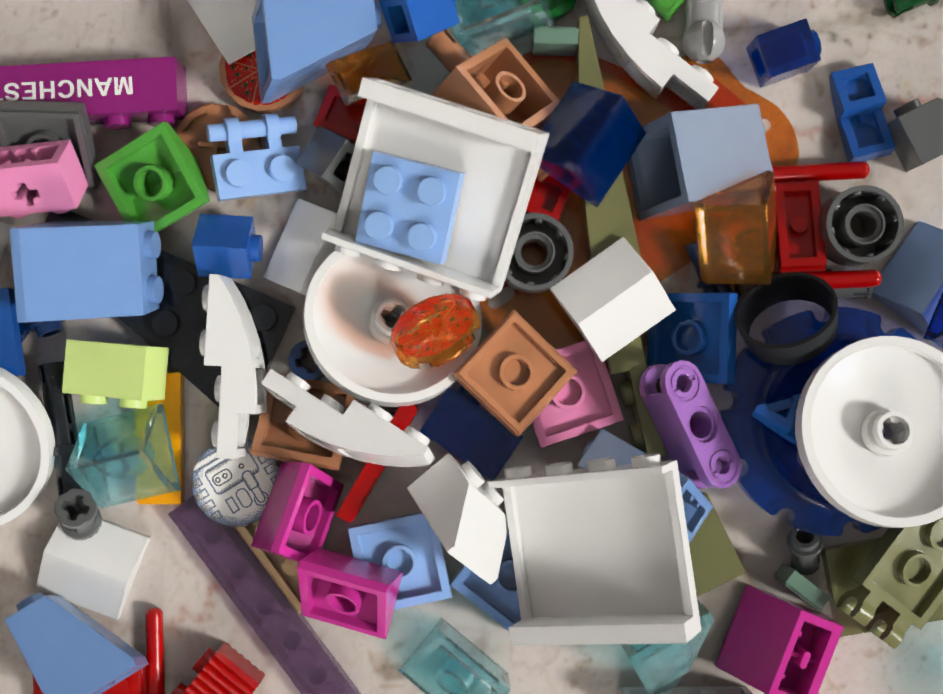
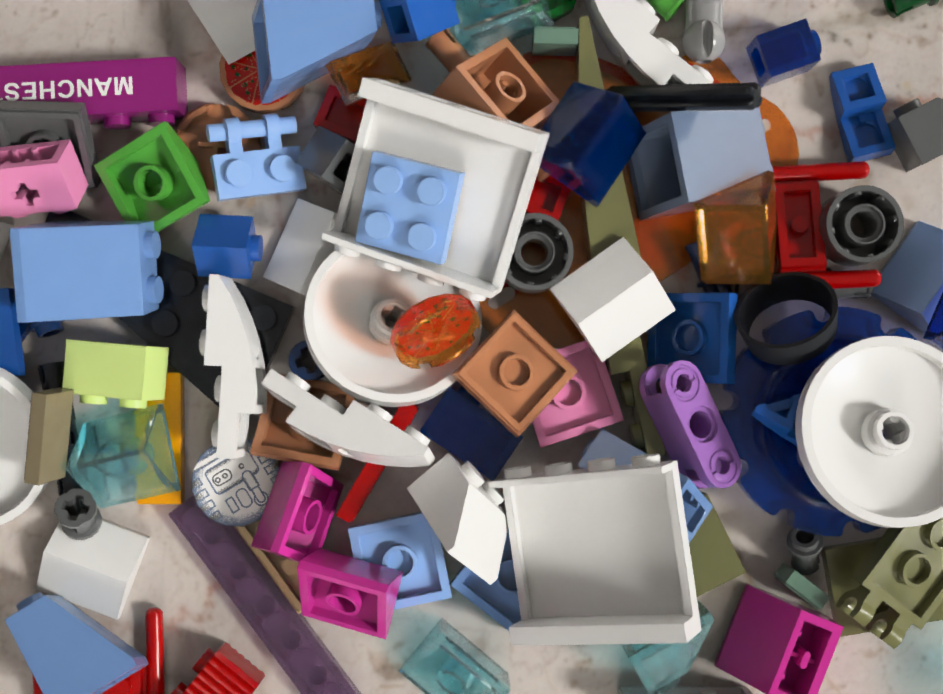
none -> dark tan tile [24,387,74,486]
none -> black axle [604,82,762,112]

